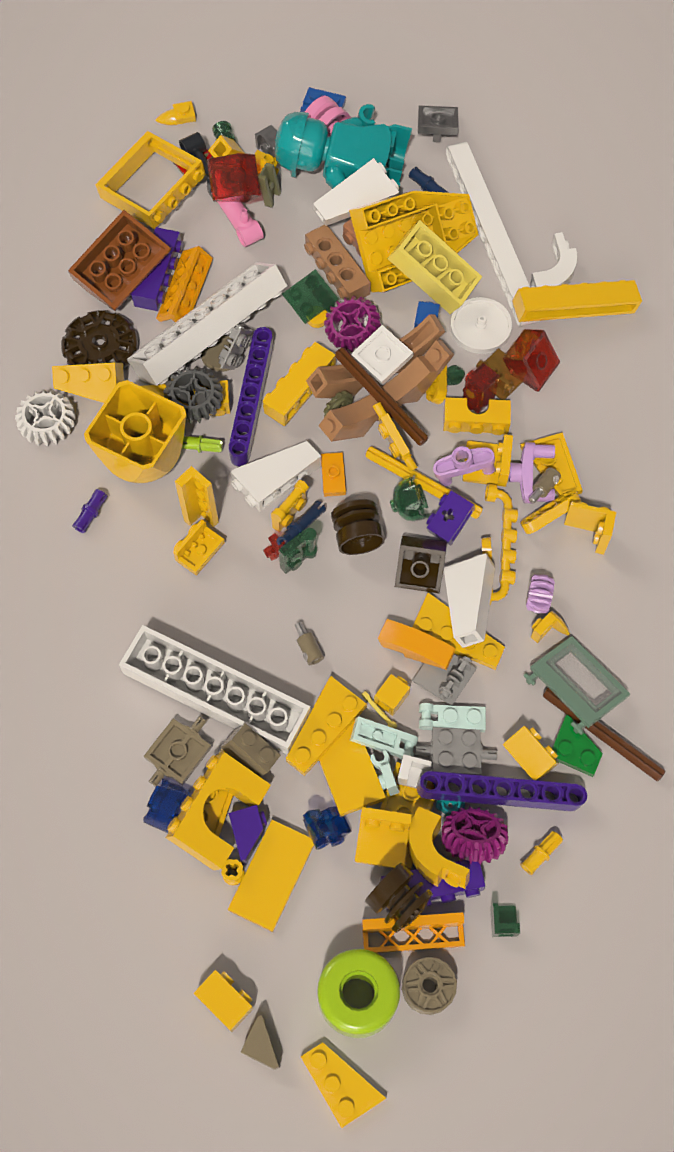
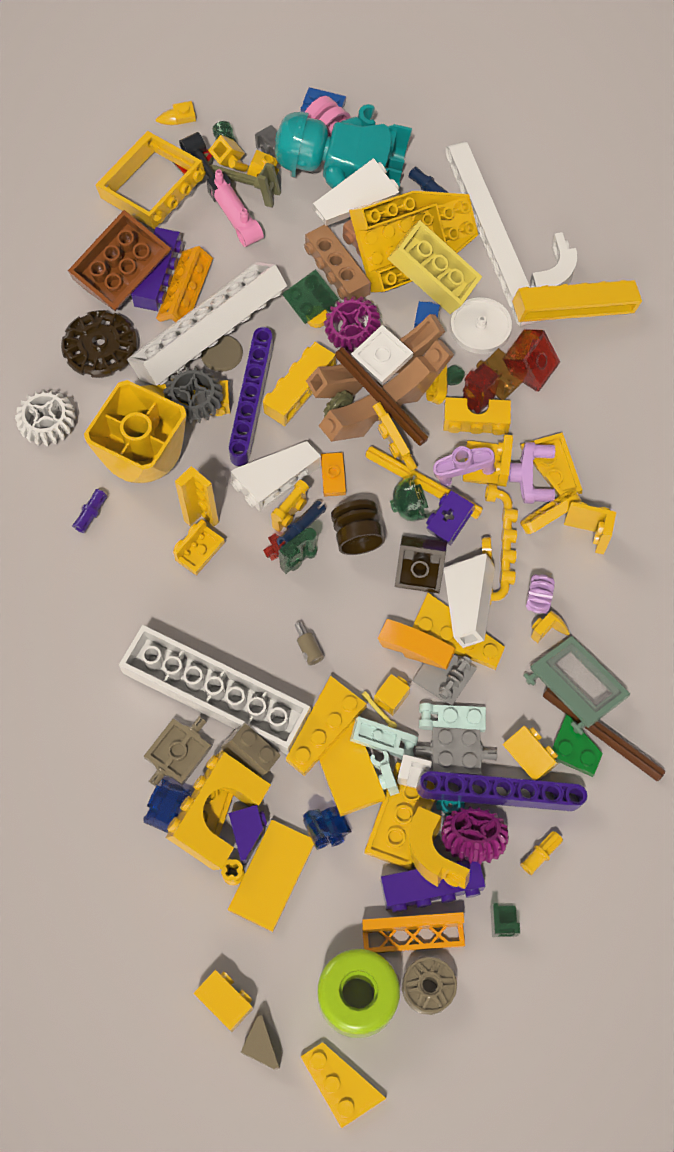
yellow wedge [52,363,124,403] -> none
lime axle [182,435,223,453] -> none
clear red slope [207,153,261,203] -> none
light grey hinge [218,324,253,370] -> none
yellow bracket [355,807,412,868] -> none
dark brown wheel [365,863,433,933] -> none
flat silver hinge [418,105,458,142] -> none
dark tan piece [529,468,561,503] -> none

